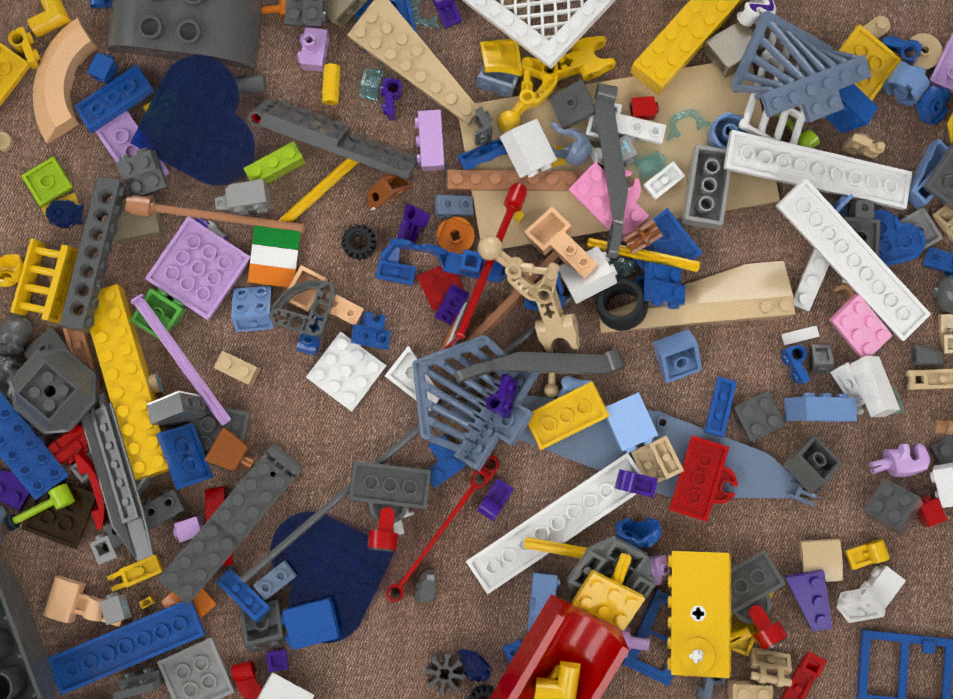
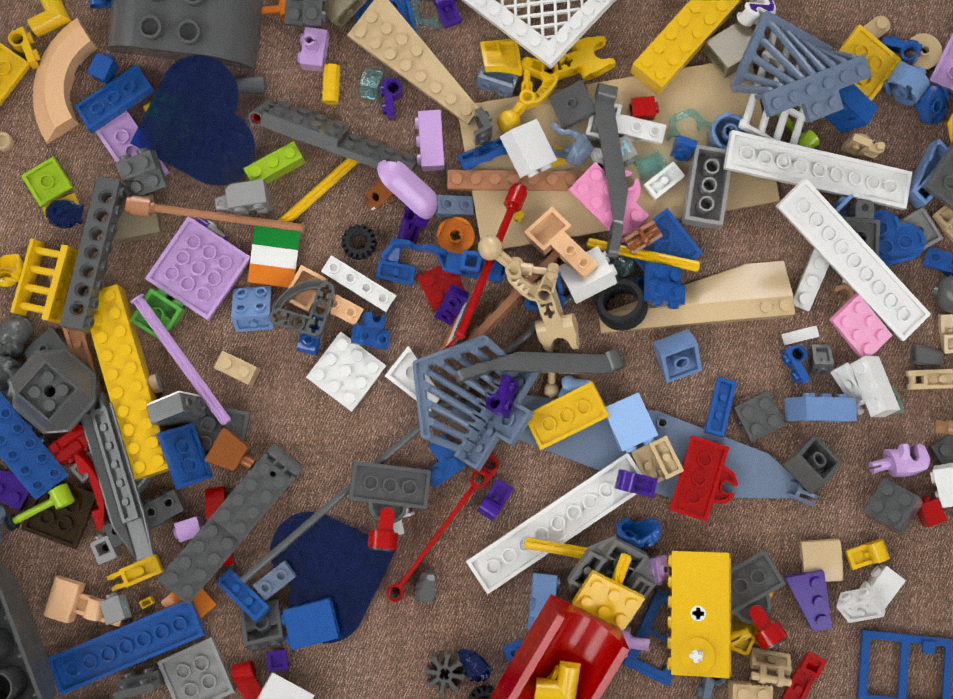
none -> white piece [321,255,398,315]
none -> lavender brick [377,160,437,219]
none -> blue plate [670,135,698,162]

